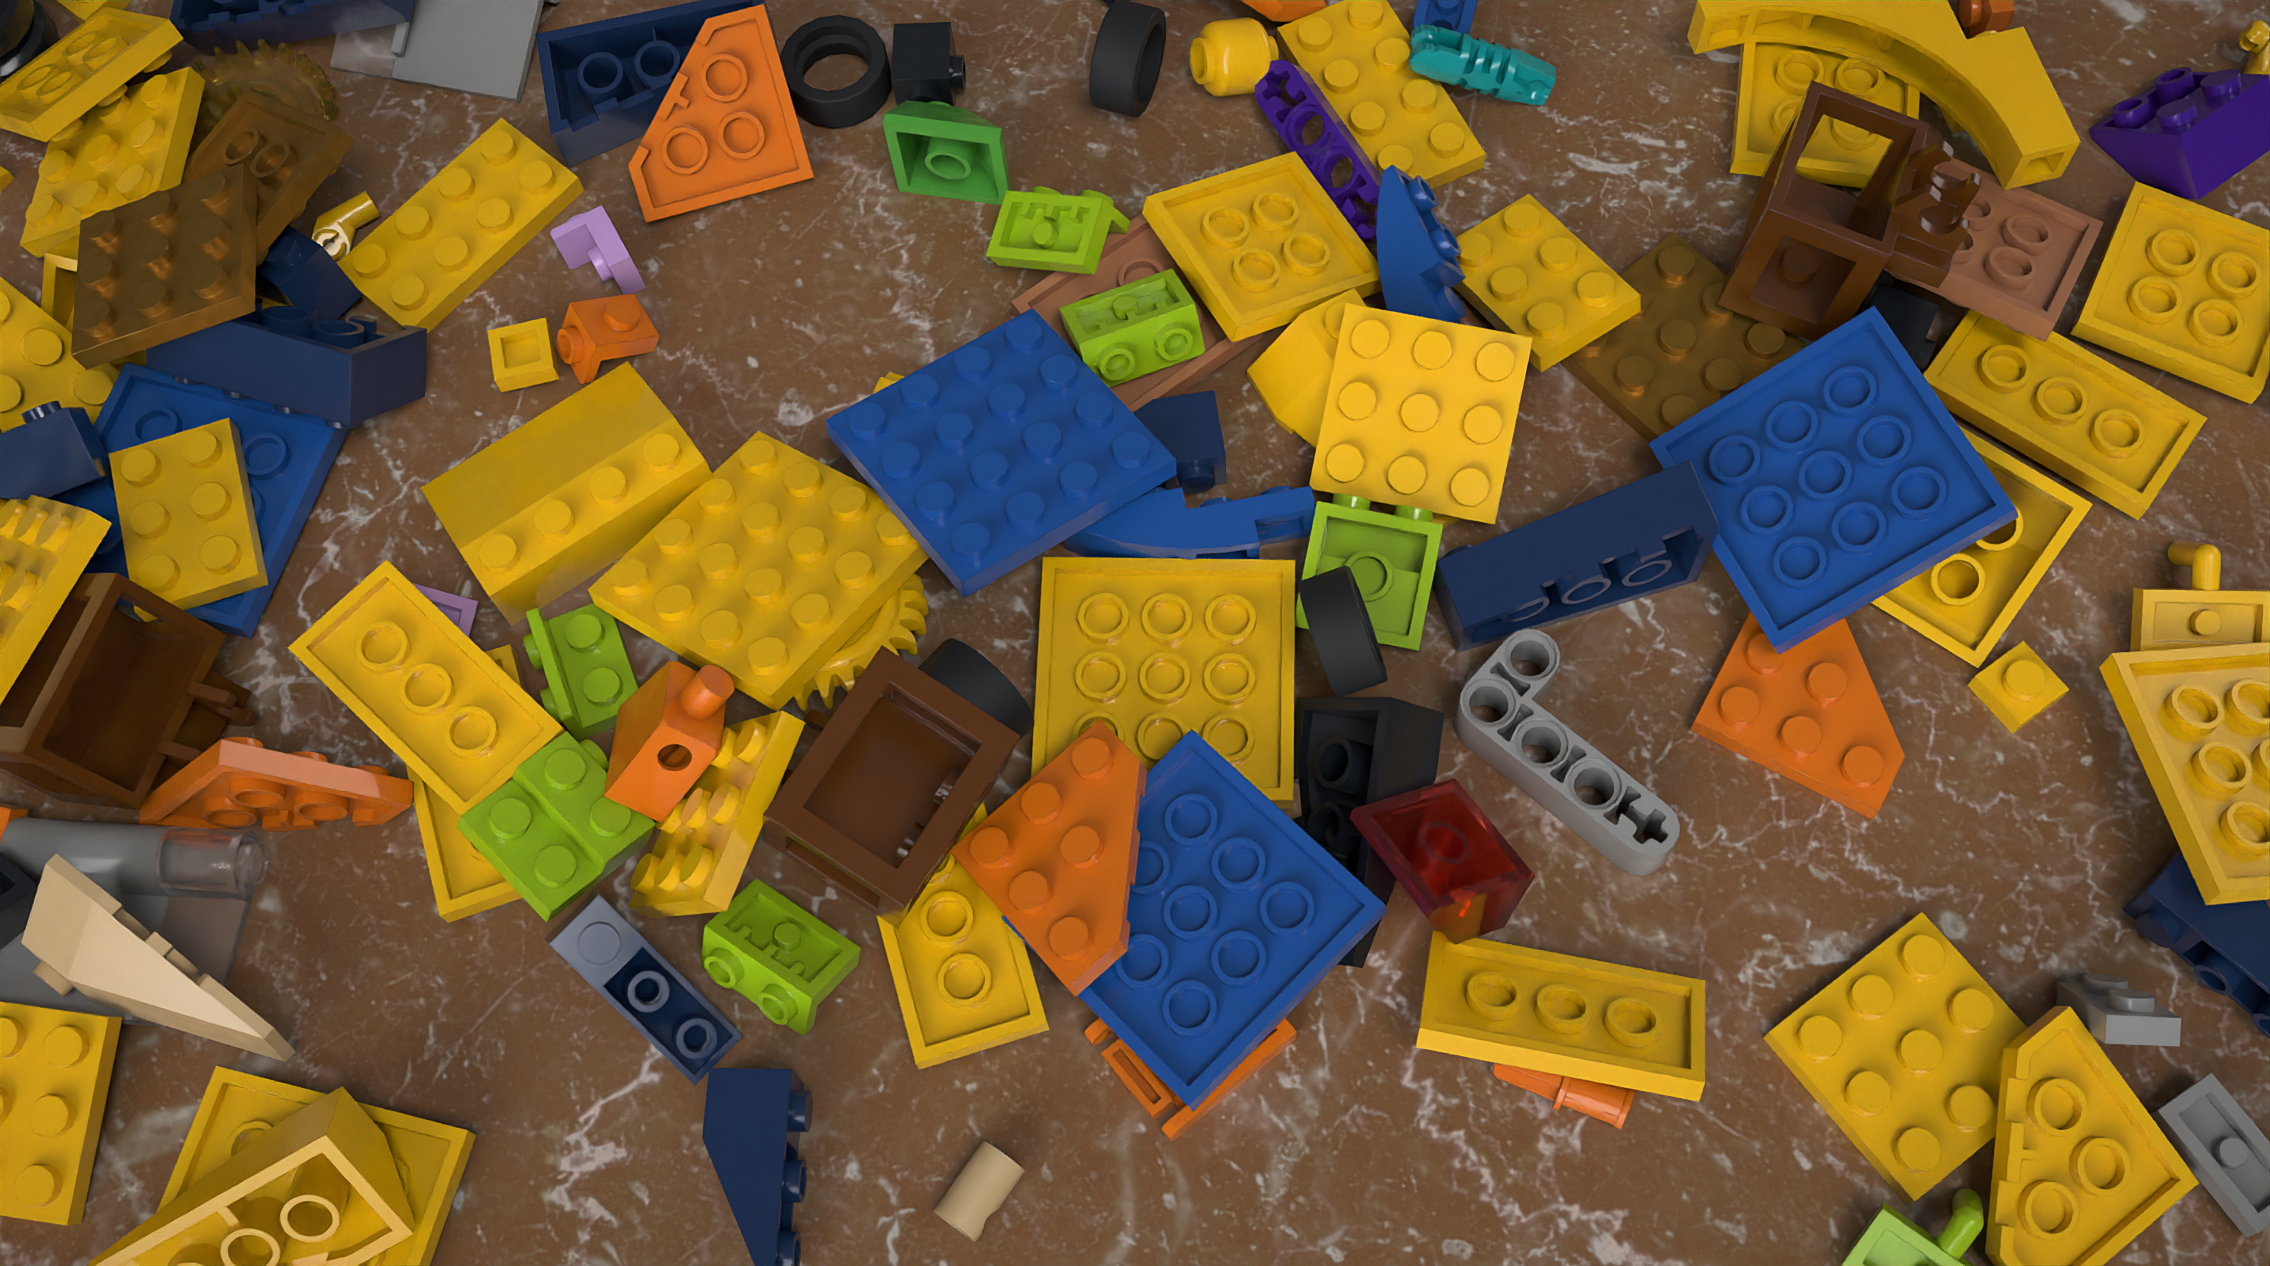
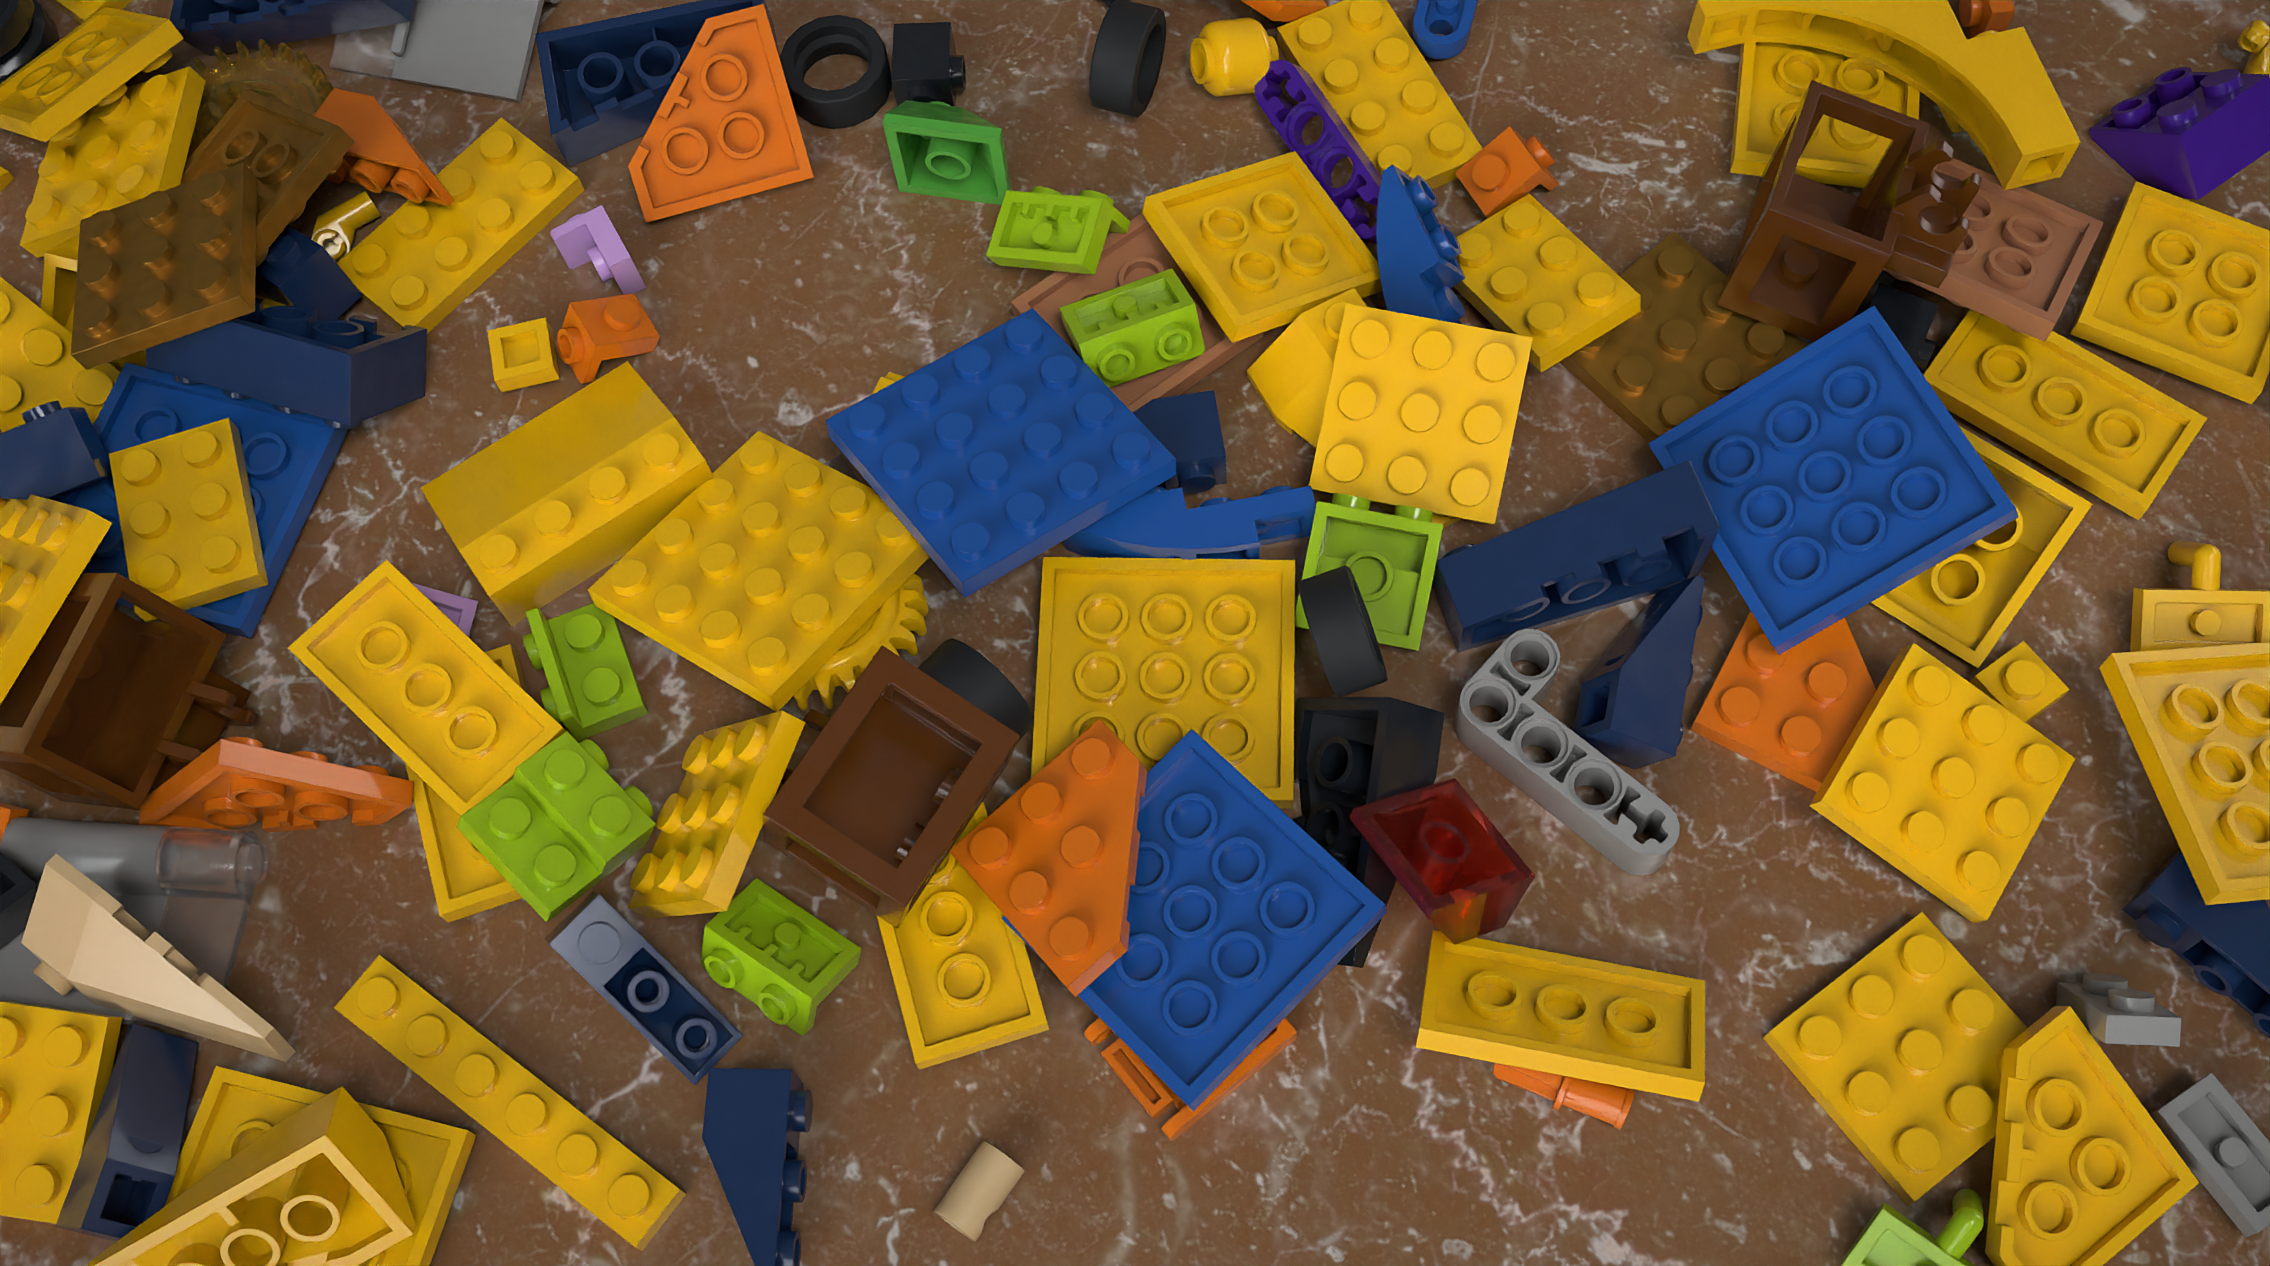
orange torso [604,661,735,823] -> none
teal hinge [1409,24,1556,106] -> none
none -> dark blue slope [55,1023,198,1242]
none -> orange slope [314,88,454,206]
none -> yellow plate [334,955,686,1251]
none -> orange bracket [1455,126,1560,218]
none -> dark blue slope [1573,575,1705,770]
none -> yellow plate [1809,643,2076,923]

